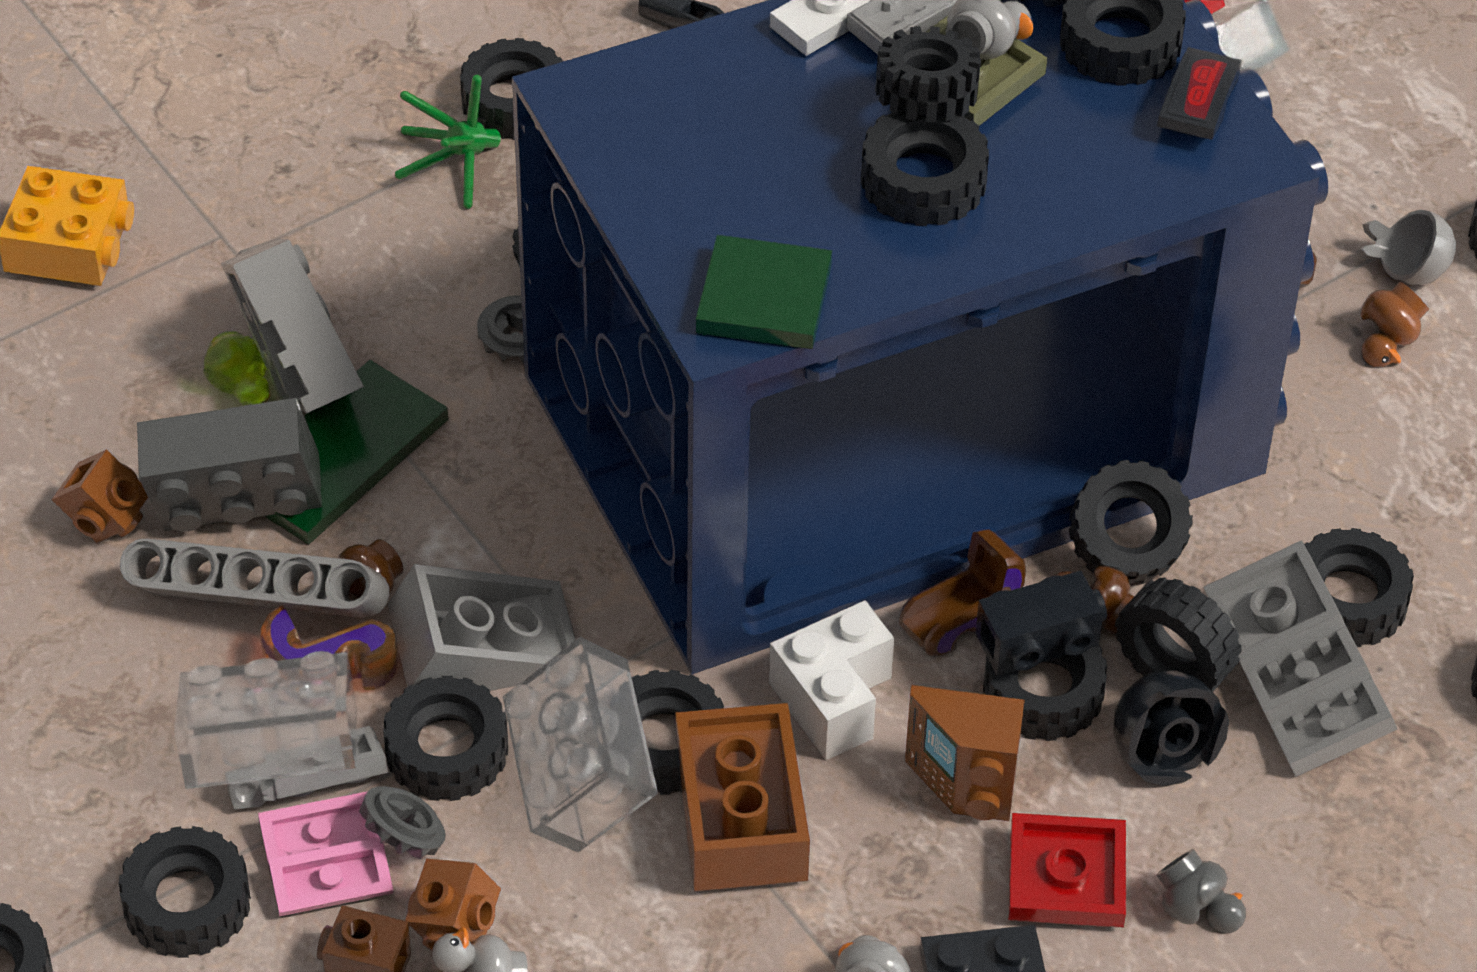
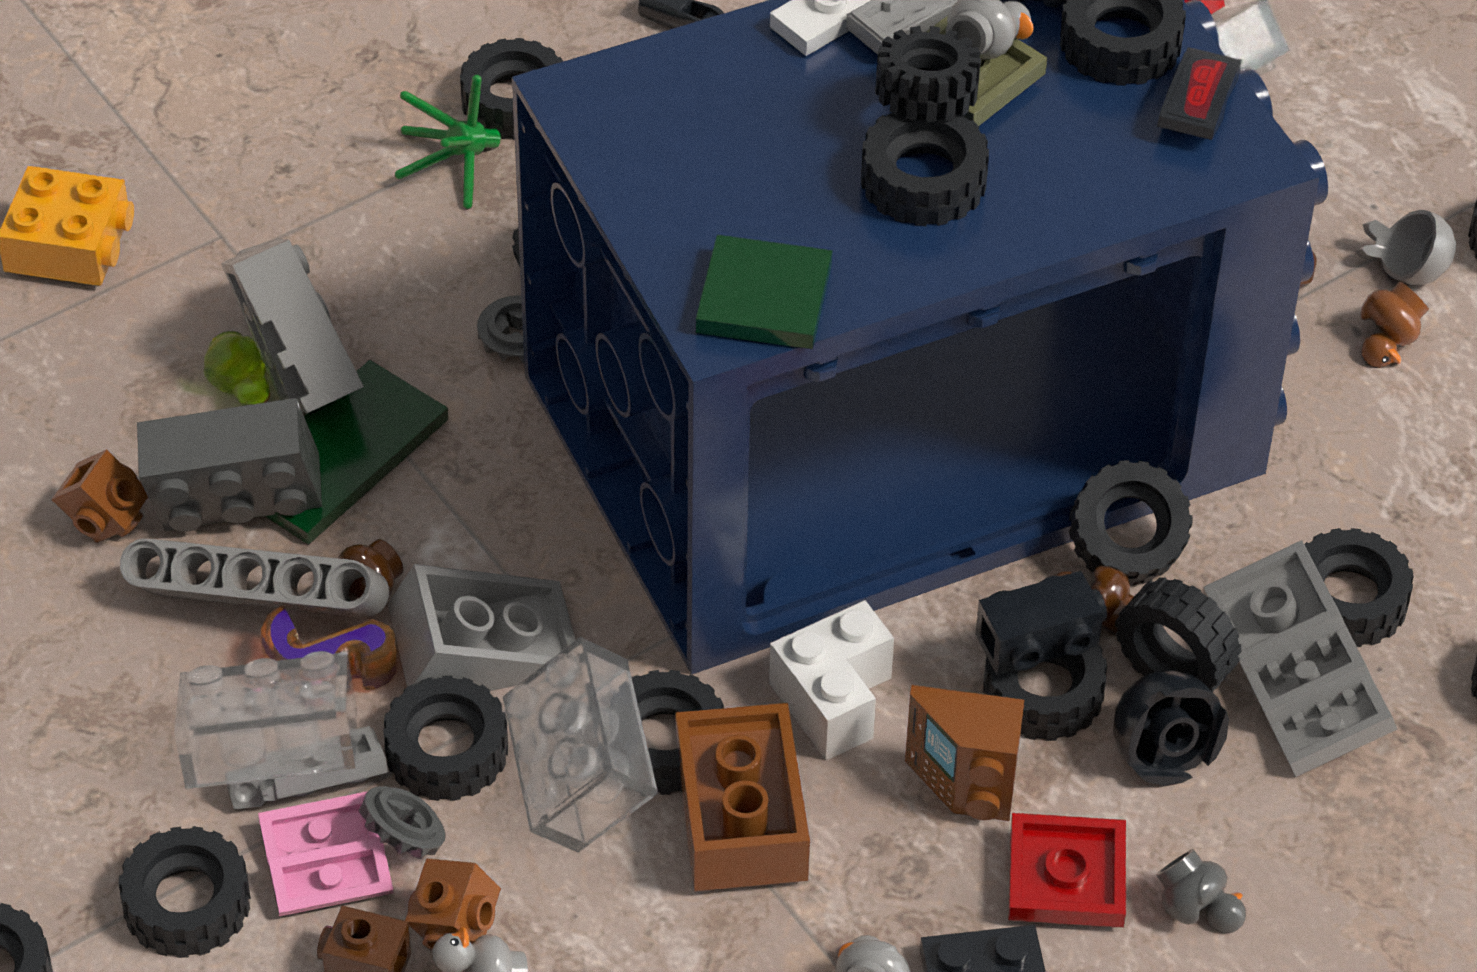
reddish brown animal [899,529,1026,657] -> none

